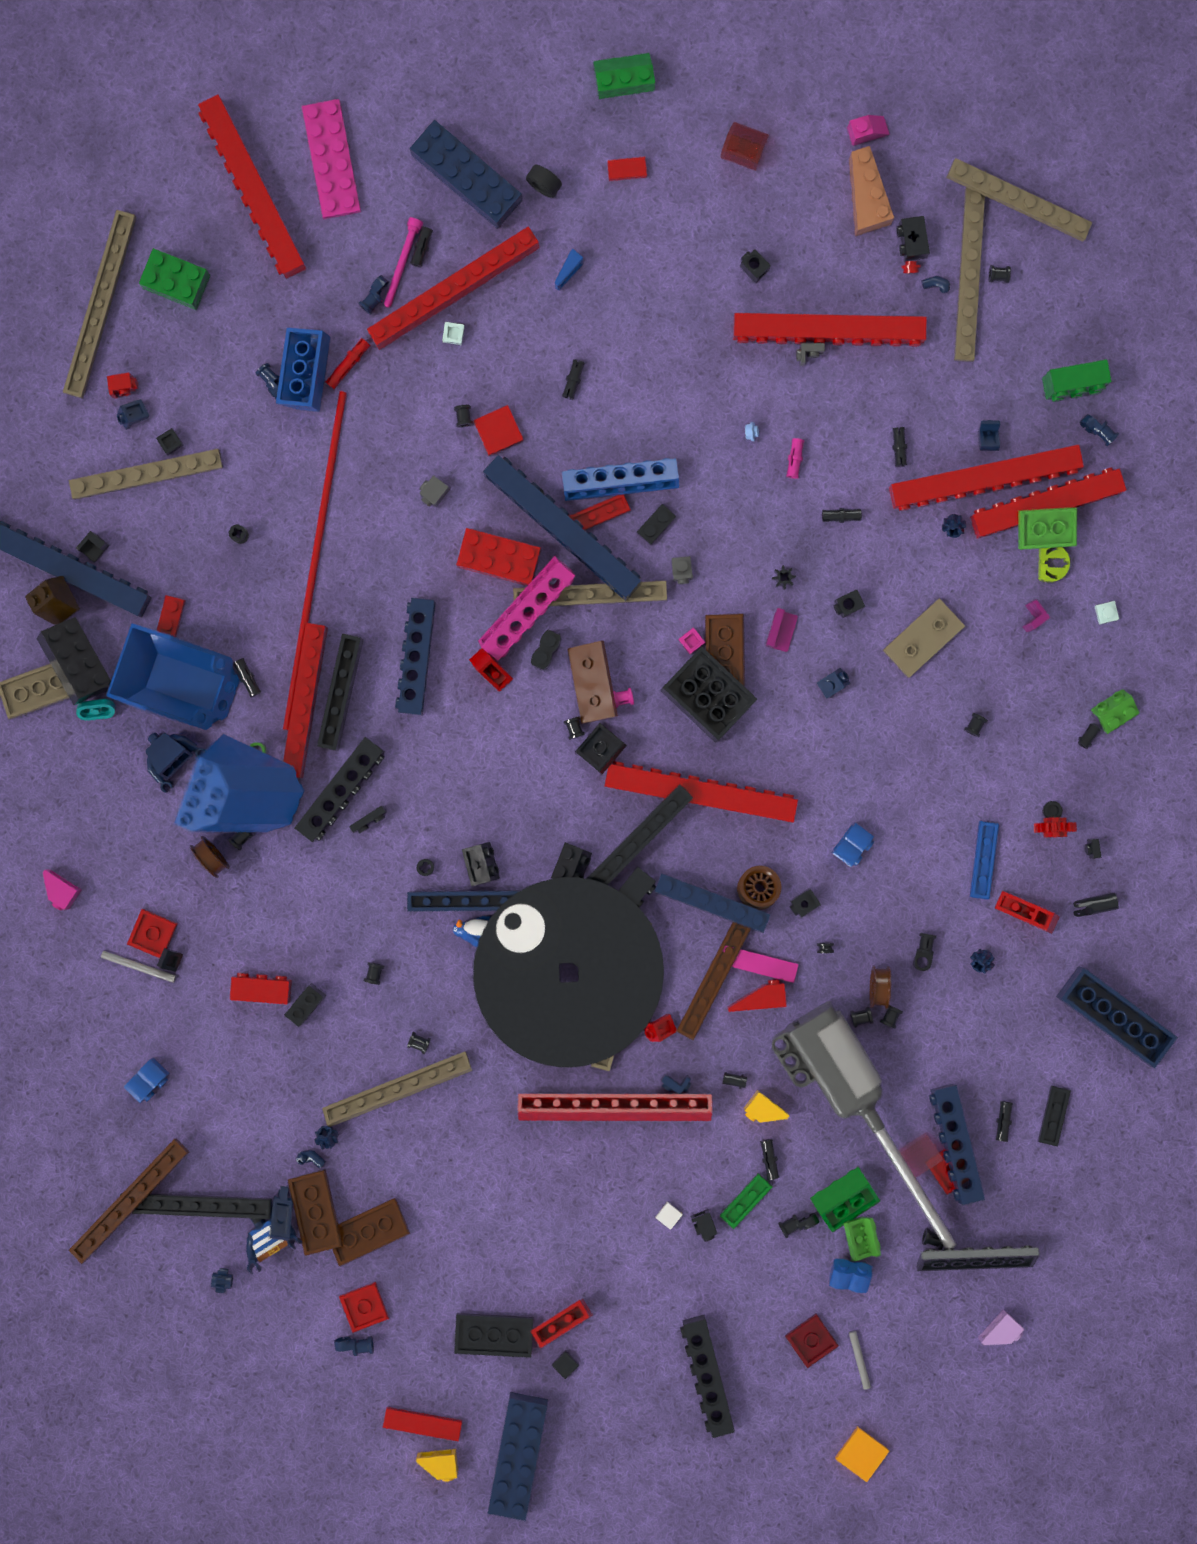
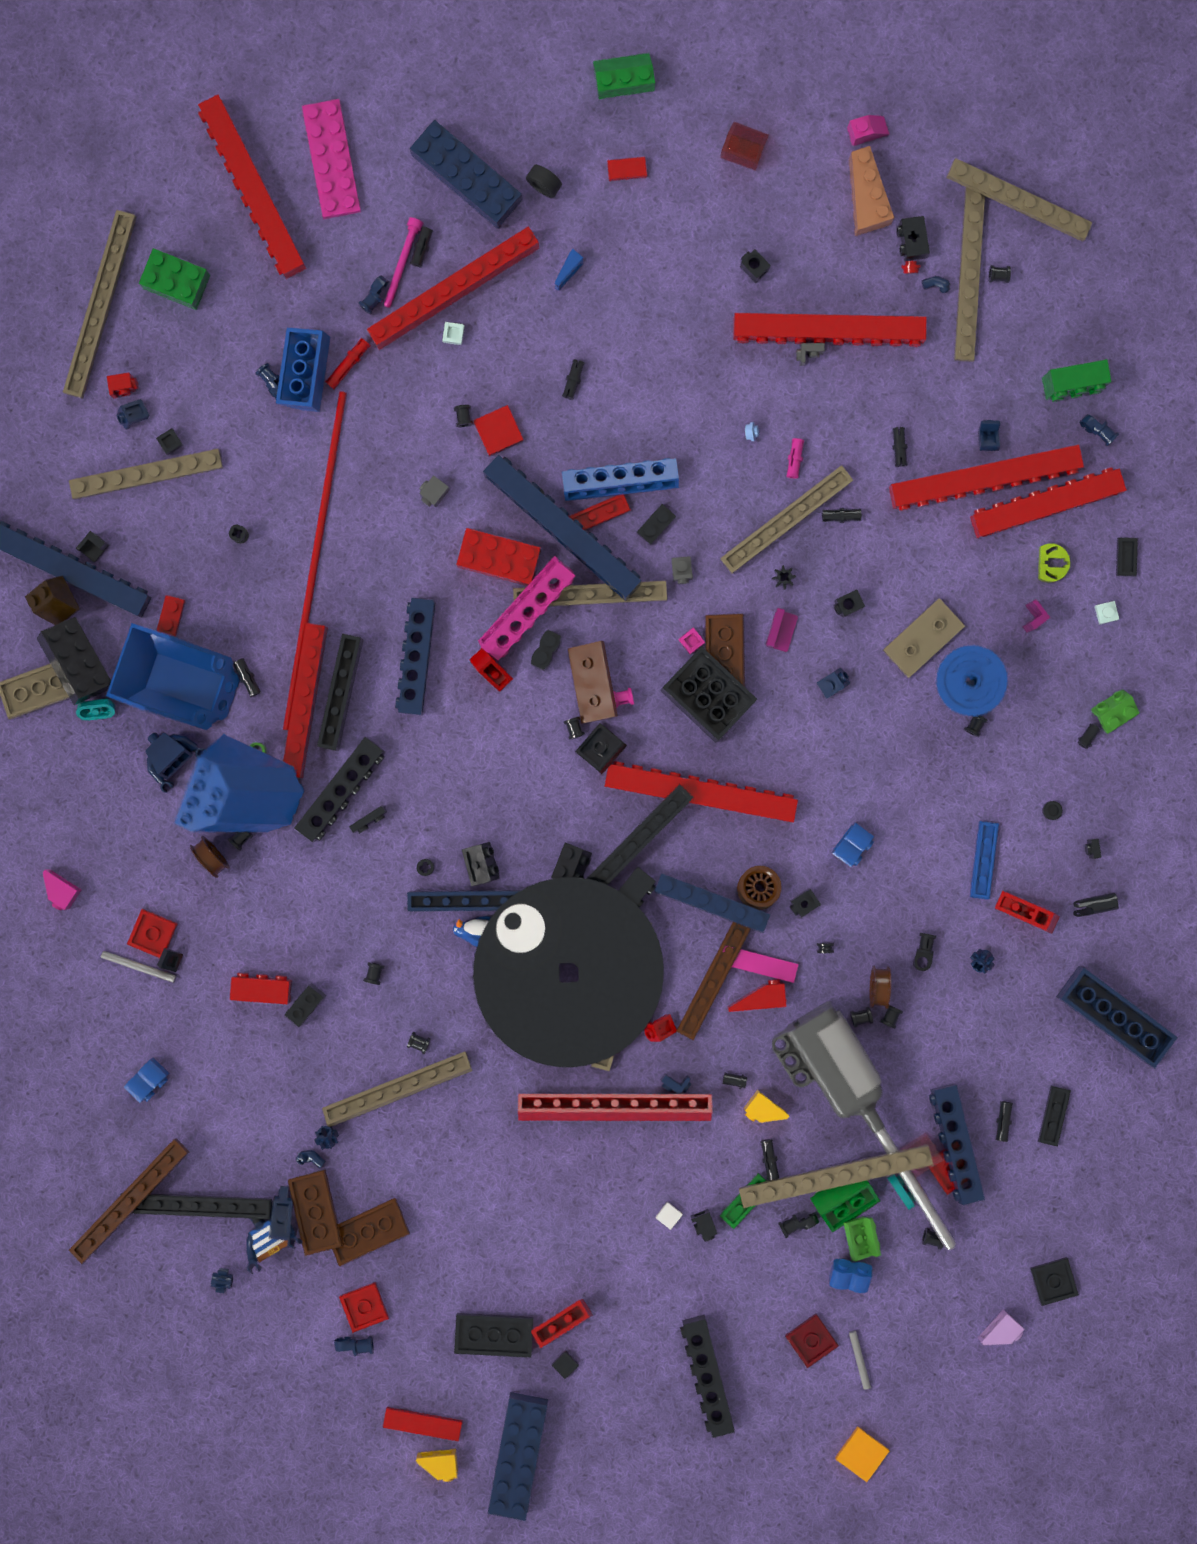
black plate [917,1245,1039,1271] -> none
dark blue gear [942,514,966,538] -> none
bright green tile [1018,507,1077,550] -> none
red gear [1034,817,1077,838] -> none
none -> dark tan plate [720,465,853,574]
none -> dark tan plate [739,1144,933,1208]
none -> teal plate [887,1174,916,1210]
none -> blue piece [936,645,1008,716]
none -> black tile [1030,1257,1079,1306]
none -> black tile [1116,537,1138,577]

